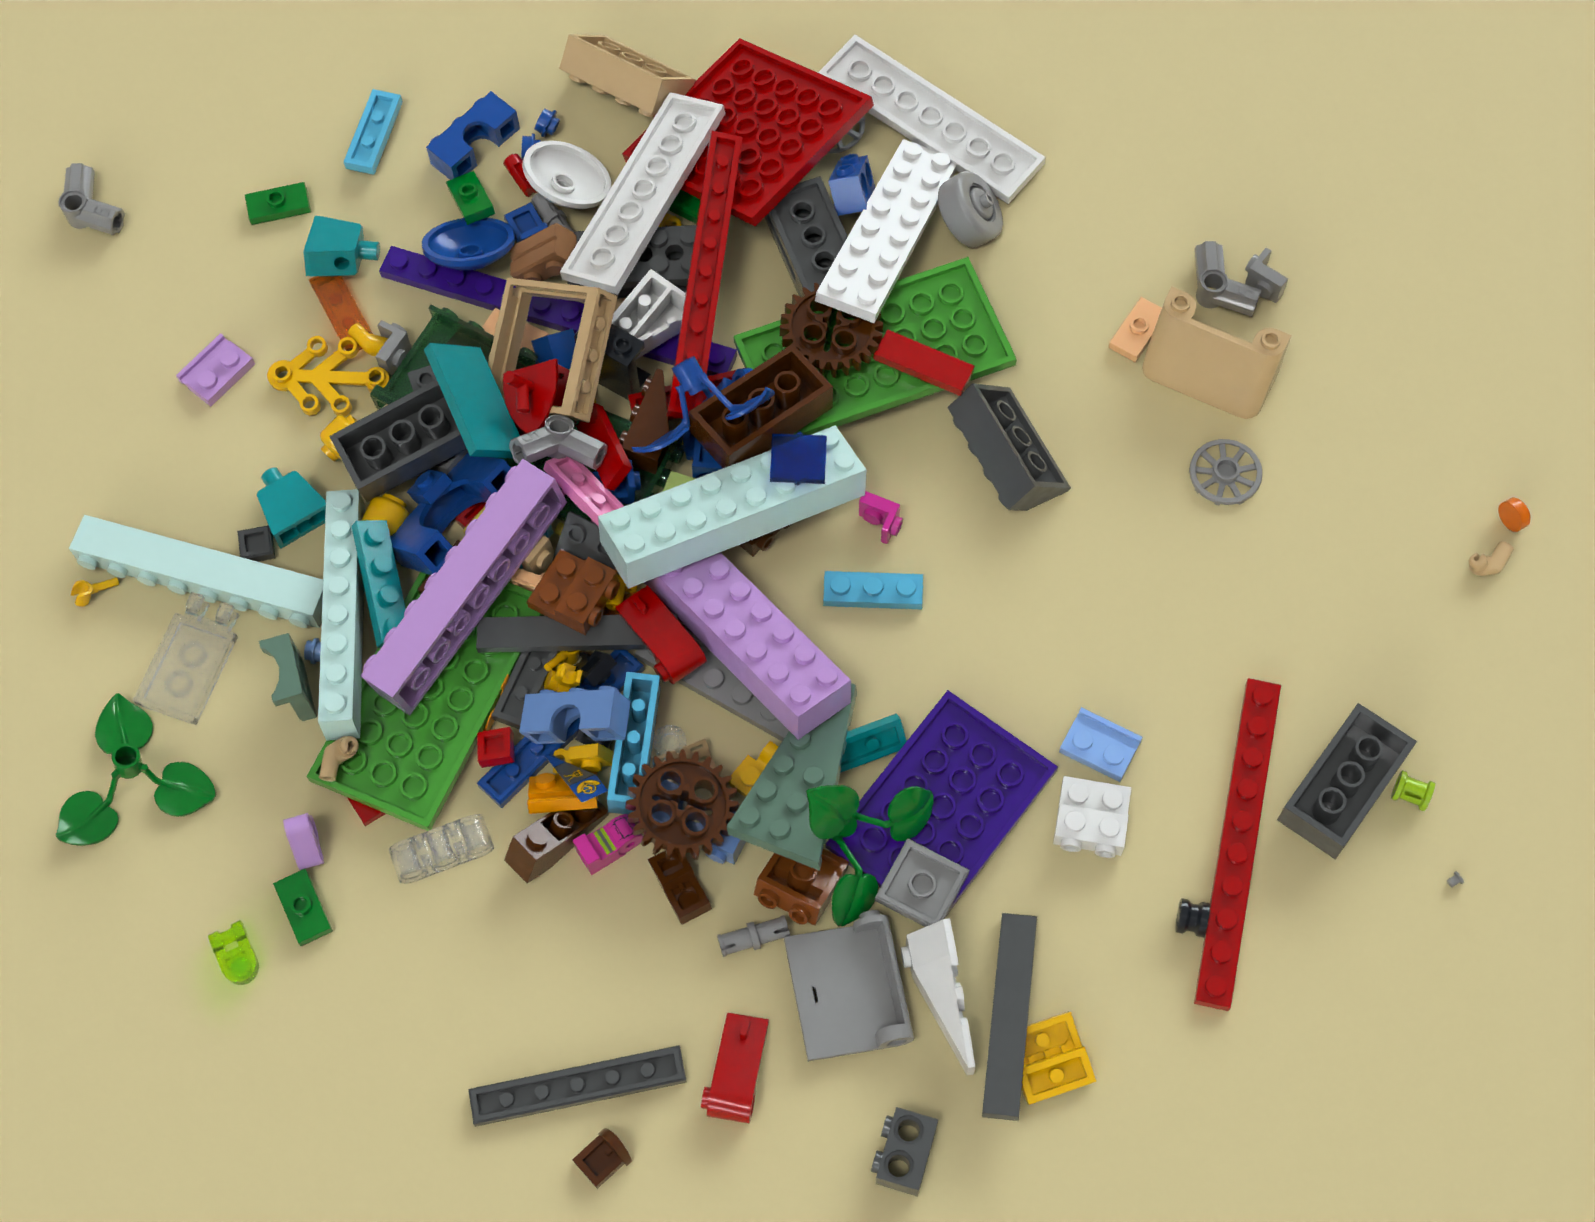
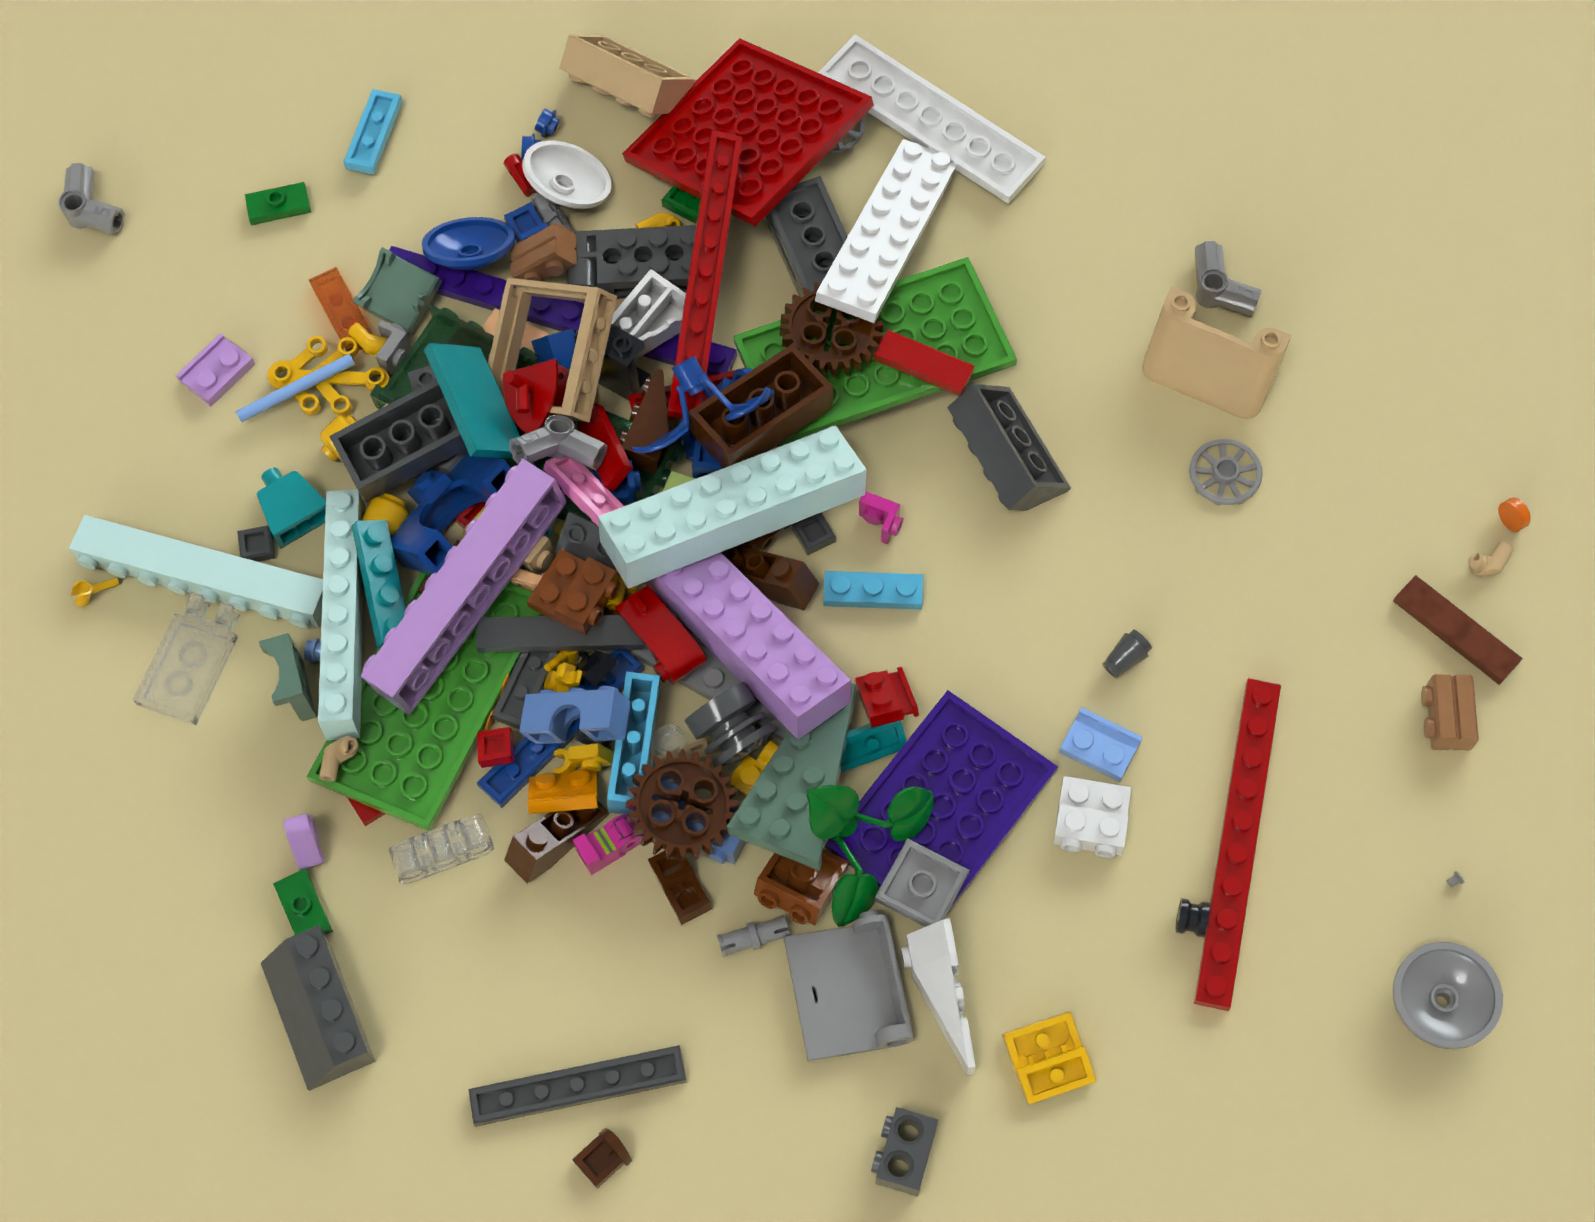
green plant [56,693,216,846] -> none
clear neon green plate [208,920,259,985] -> none
teal torso [303,216,380,276] -> none
blue arch [426,91,520,180] -> none
green plate [446,171,495,225] -> none
sticker [545,754,608,802] -> none
white plate [560,92,726,295] -> none
red door [701,1013,769,1124] -> none
clear blue piece [770,432,827,485] -> none
blue brick [828,154,875,216] -> none
light grey wheel [938,171,1003,248] -> none
dark grey tile [982,913,1037,1121] -> none
light nougat plate [1108,297,1162,363] -> none
light grey bracket [1245,248,1288,303] -> none
dark grey brick [1277,703,1417,860] -> none
lime bush [1391,770,1435,811] -> none
none -> light blue bar [236,353,355,422]
none -> dark grey slope [261,925,376,1091]
none -> sand green piece [352,247,442,335]
none -> dark grey wheel [684,682,776,767]
none -> reddish brown slope [722,545,820,610]
none -> dark grey tile [792,512,836,556]
none -> red plate [855,667,919,728]
none -> dark grey cone [1102,629,1152,678]
none -> copper tile [1393,575,1523,685]
none -> light grey dish [1393,942,1503,1049]
none -> medium nougat brick [1421,674,1479,751]

